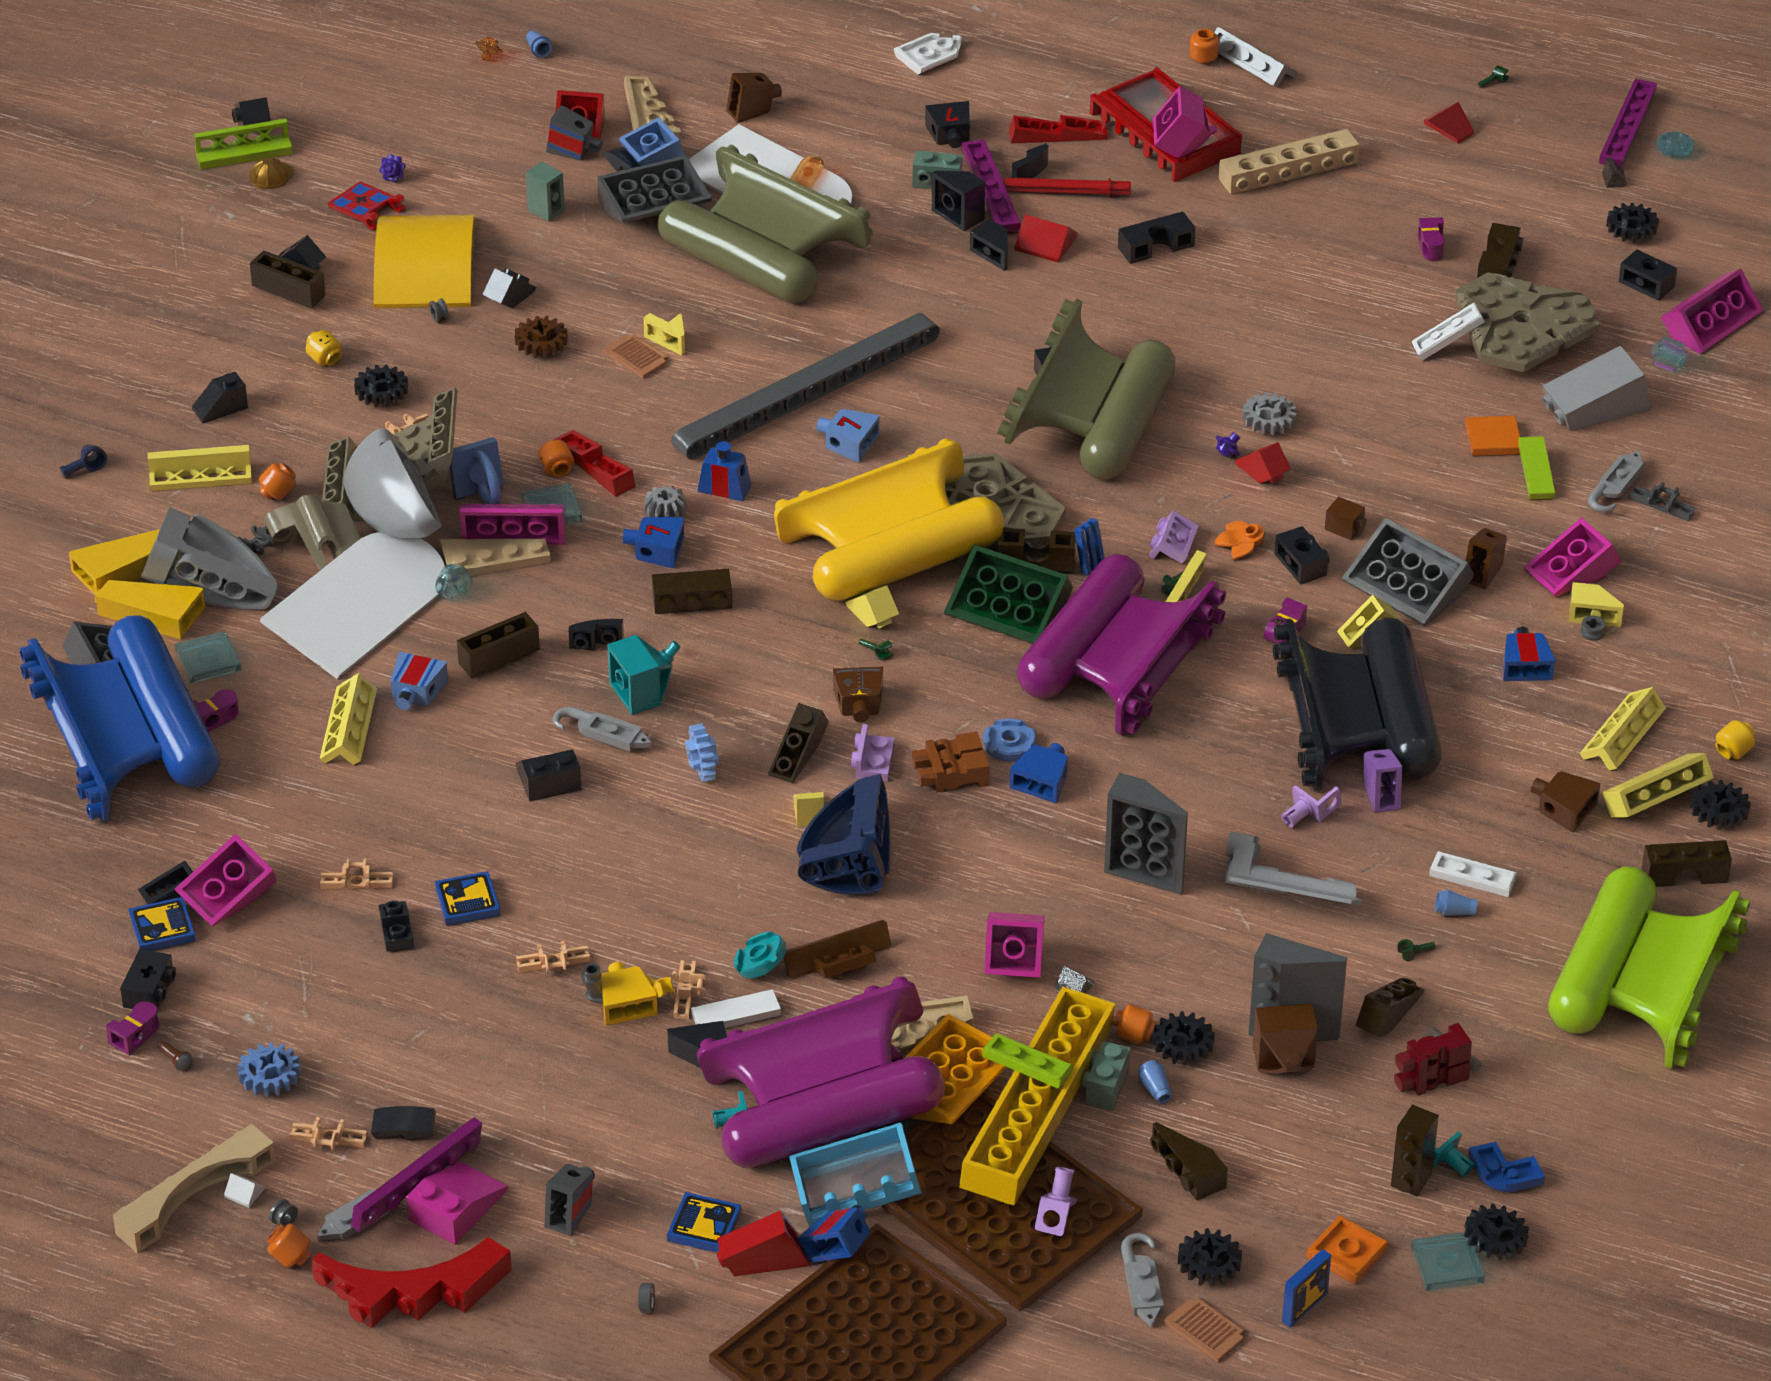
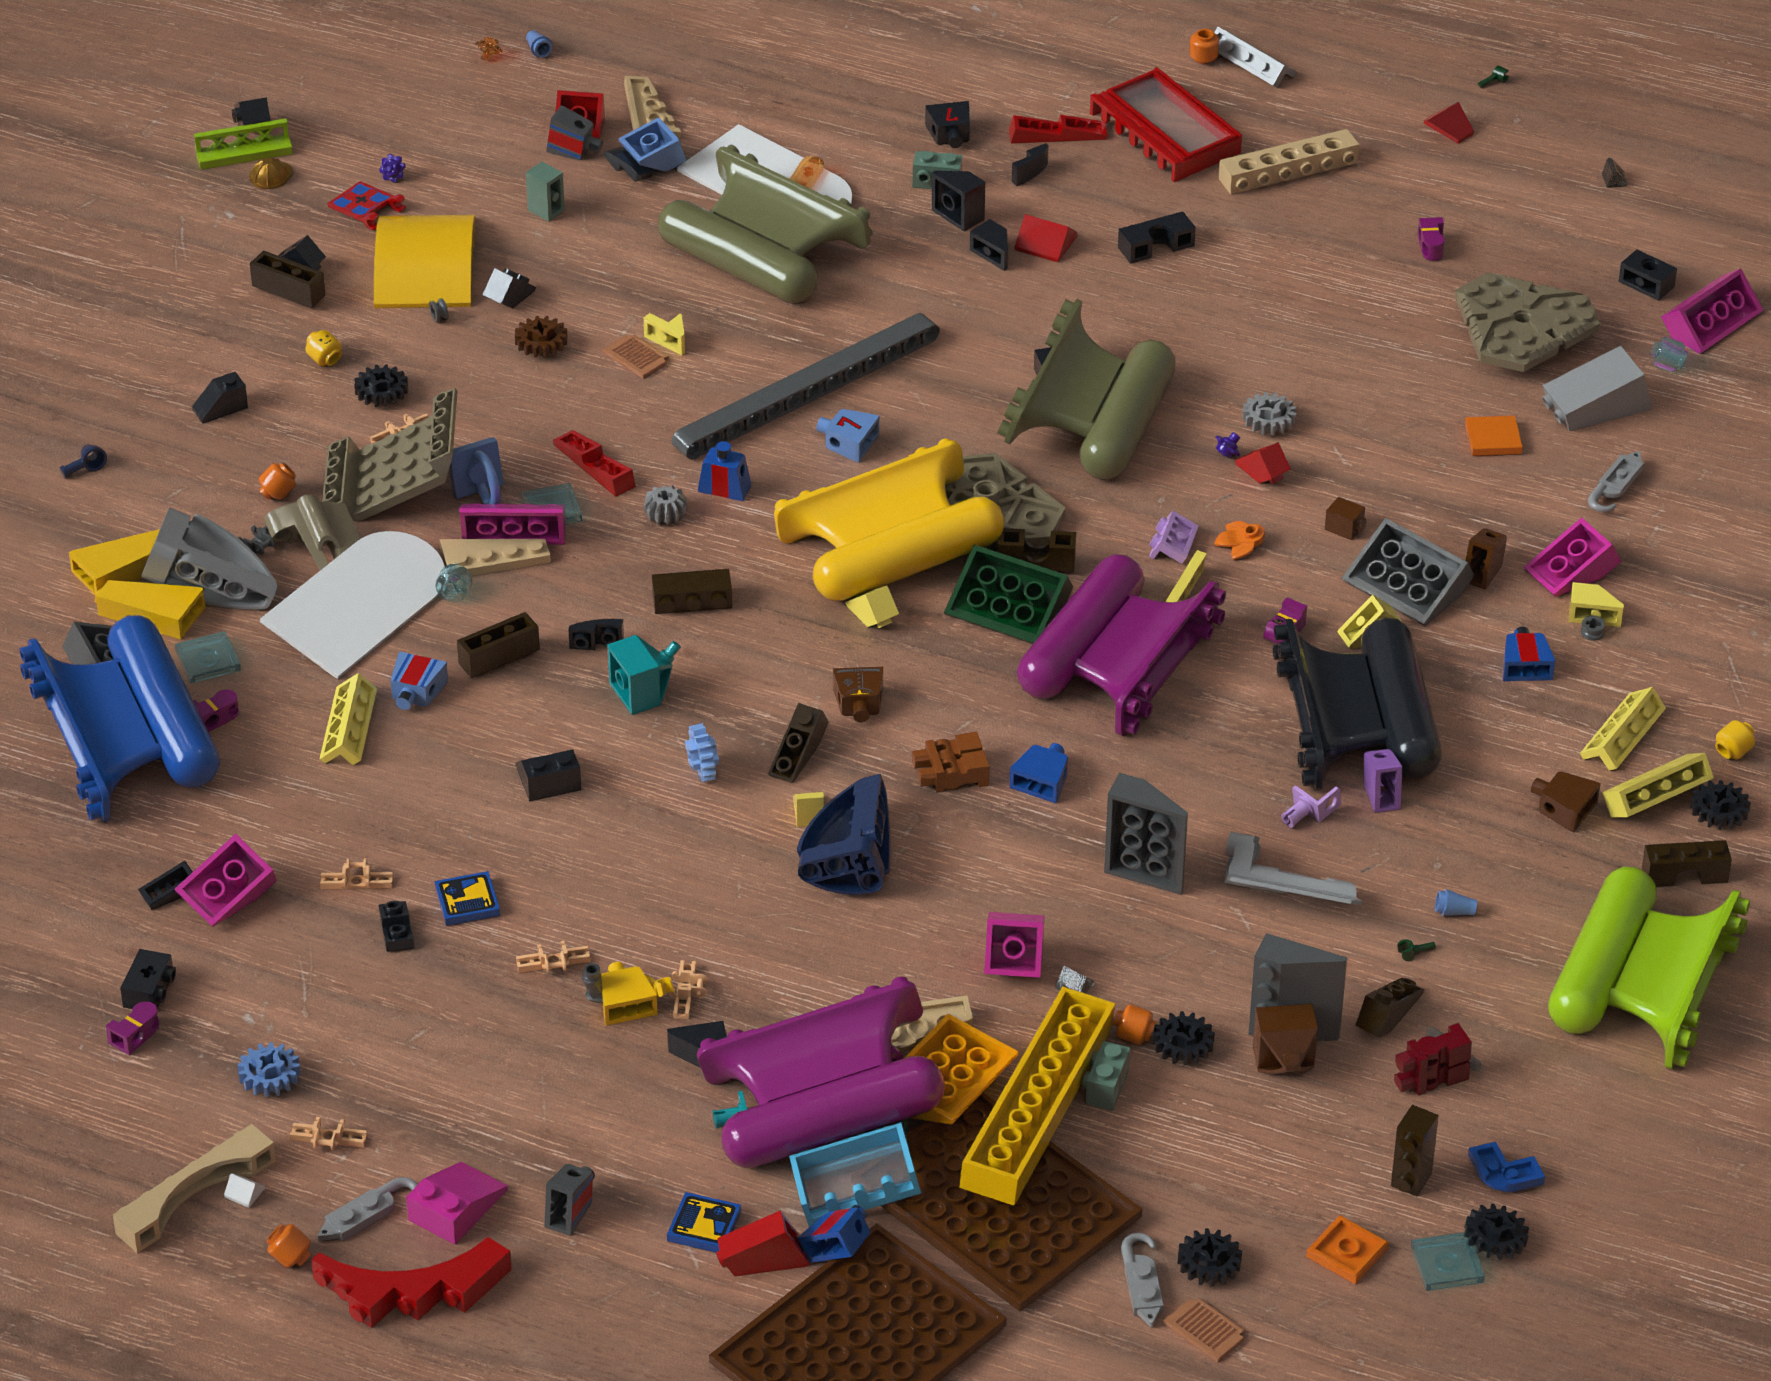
tile [128,897,196,951] -> none
light yellow fence [148,445,252,491] -> none
piece [158,1041,193,1071] -> none
dark grey bush [269,1199,298,1226] -> none
light grey panel [343,428,442,538] -> none
magenta plate [351,1117,482,1232] -> none
black slope [371,1106,436,1140] -> none
orange head [538,440,575,477] -> none
light grey plate [553,707,651,752] -> none
dark grey slope [598,155,712,223] -> none
blue torso [623,517,685,568] -> none
dark grey tile [638,1283,655,1313] -> none
white tile [691,989,781,1028] -> none
reddish brown torso [726,73,782,123] -> none
teal tile [734,931,787,978] -> none
reddish brown bracket [783,920,891,979] -> none
lavender bracket [851,724,894,782] -> none
dark green hand [859,638,893,660] -> none
white tile [894,33,962,74] -> none
magenta plate [962,140,1021,233] -> none
lime tile [982,1033,1073,1089] -> none
medium blue tile [983,718,1036,762] -> none
red axle [1003,178,1131,197] -> none
lavender bracket [1035,1167,1077,1236] -> none
blue tile [1074,518,1105,575] -> none
medium blue cone [1138,1060,1173,1104] -> none
dark brown slope [1150,1122,1228,1201] -> none
dark pink piece [1153,86,1217,158] -> none
dark green hand [1161,570,1185,595] -> none
black brick [1274,526,1330,585] -> none
tile [1282,1249,1331,1328] -> none
white tile [1411,303,1485,361] -> none
white tile [1429,851,1517,897] -> none
teal bracket [1433,1131,1475,1178] -> none
dark brown arch [1477,222,1524,278] -> none
lime tile [1518,436,1555,500] -> none
magenta plate [1599,78,1657,168] -> none
black gear [1606,203,1659,243] -> none
dark grey piece [1629,482,1695,521] -> none
clear light blue gear [1656,132,1694,158] -> none

